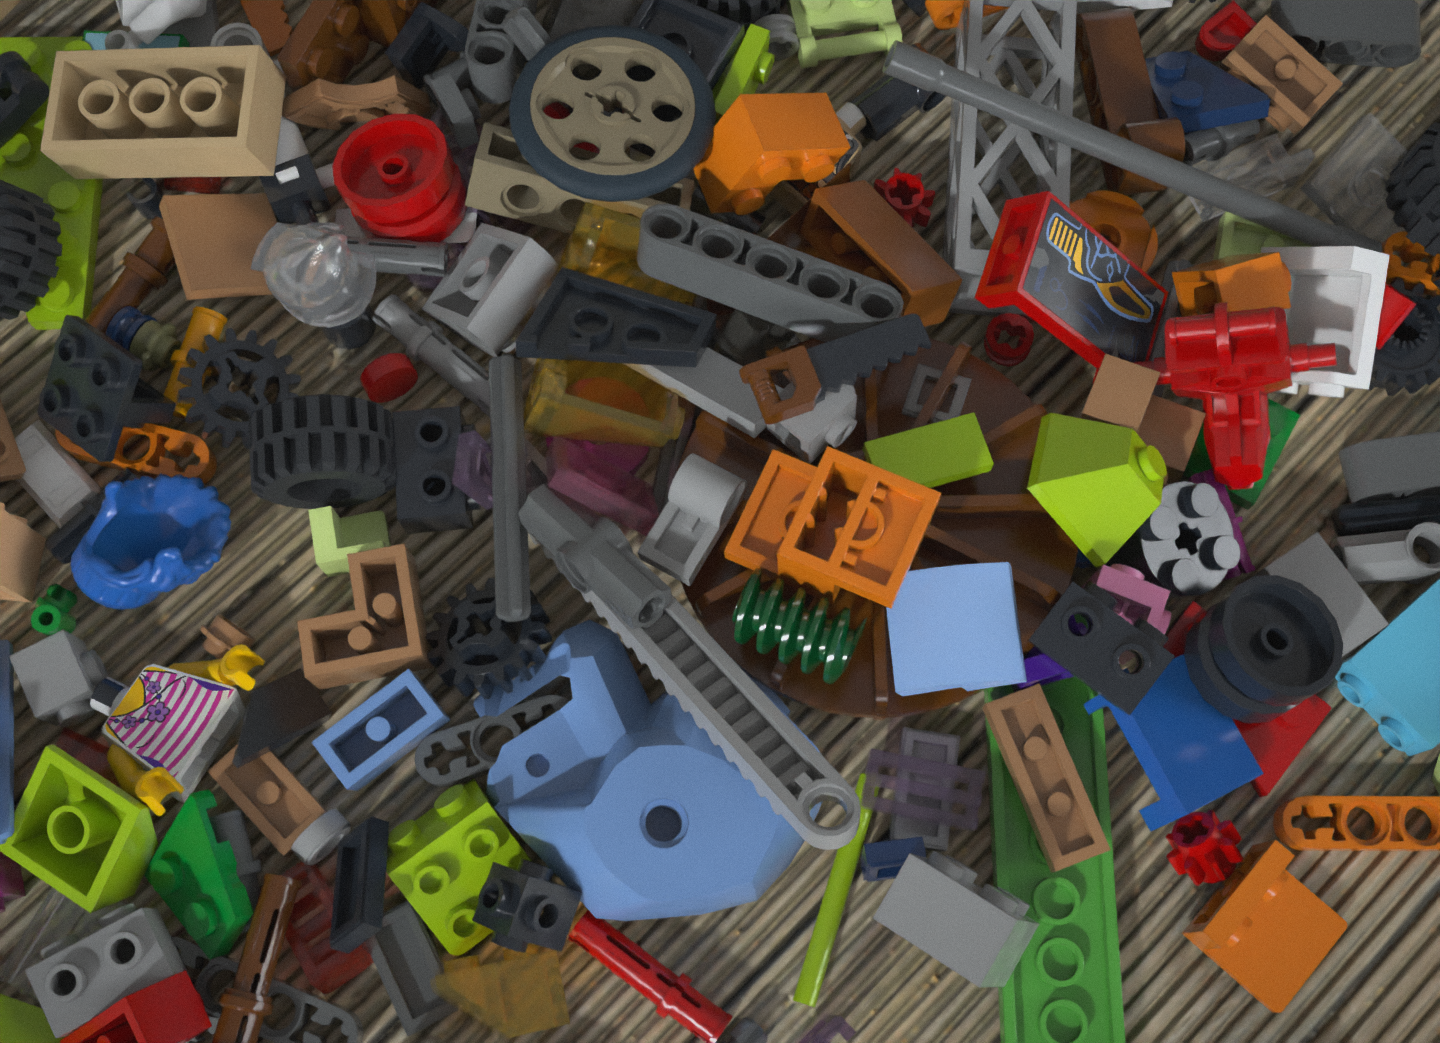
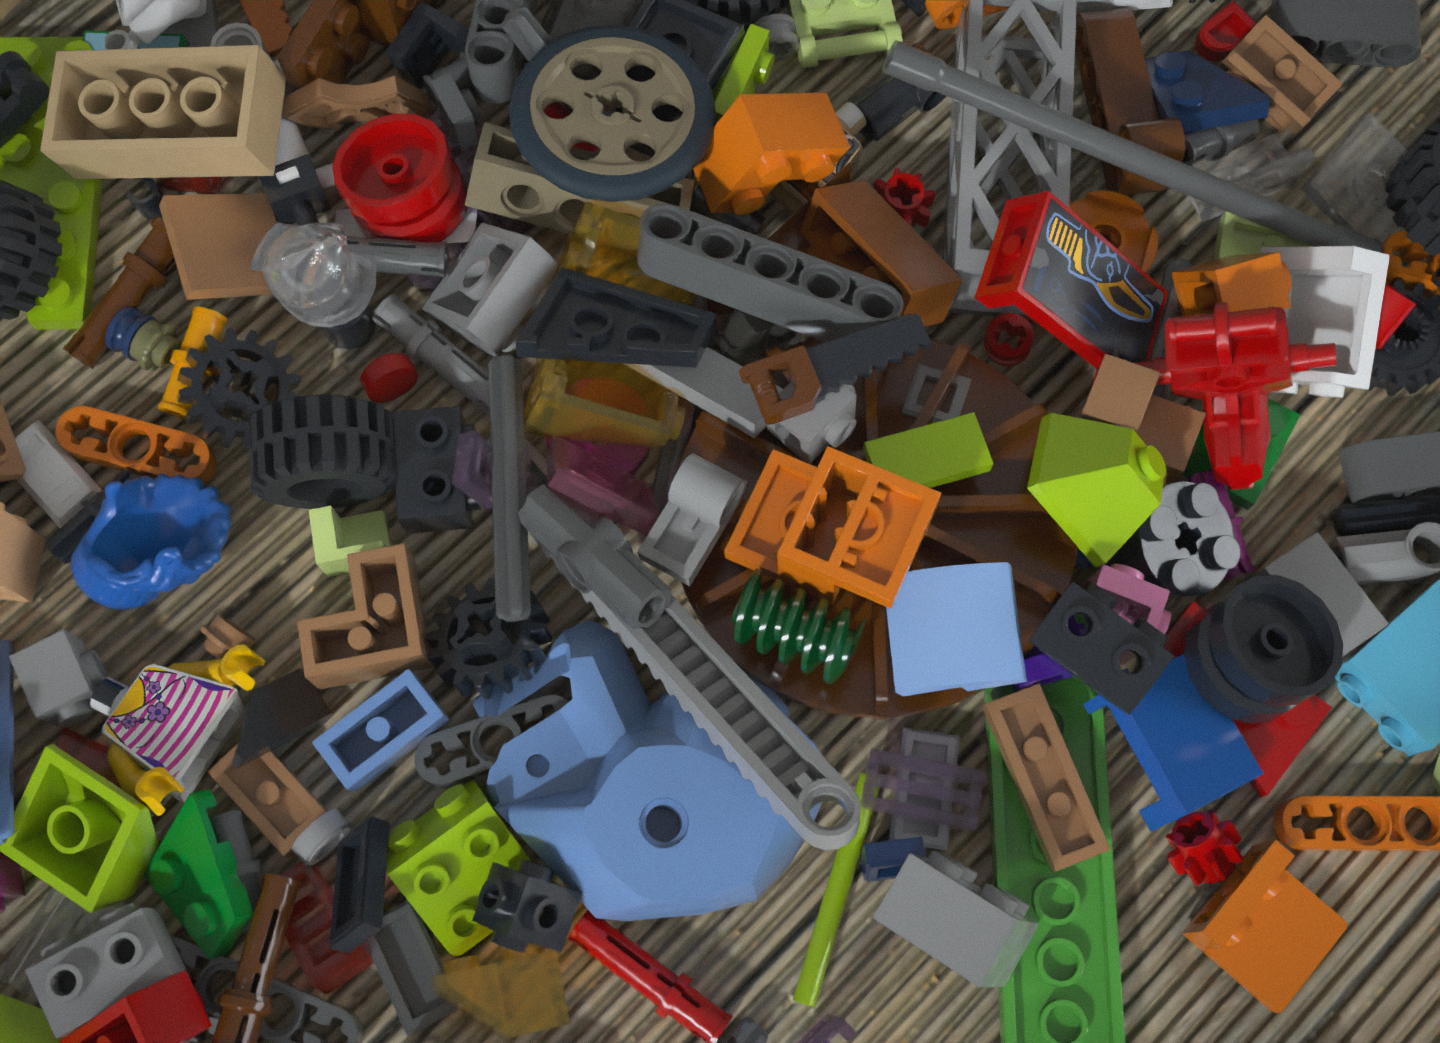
green arm [31,583,78,636] -> none
black bracket [37,315,176,462] -> none

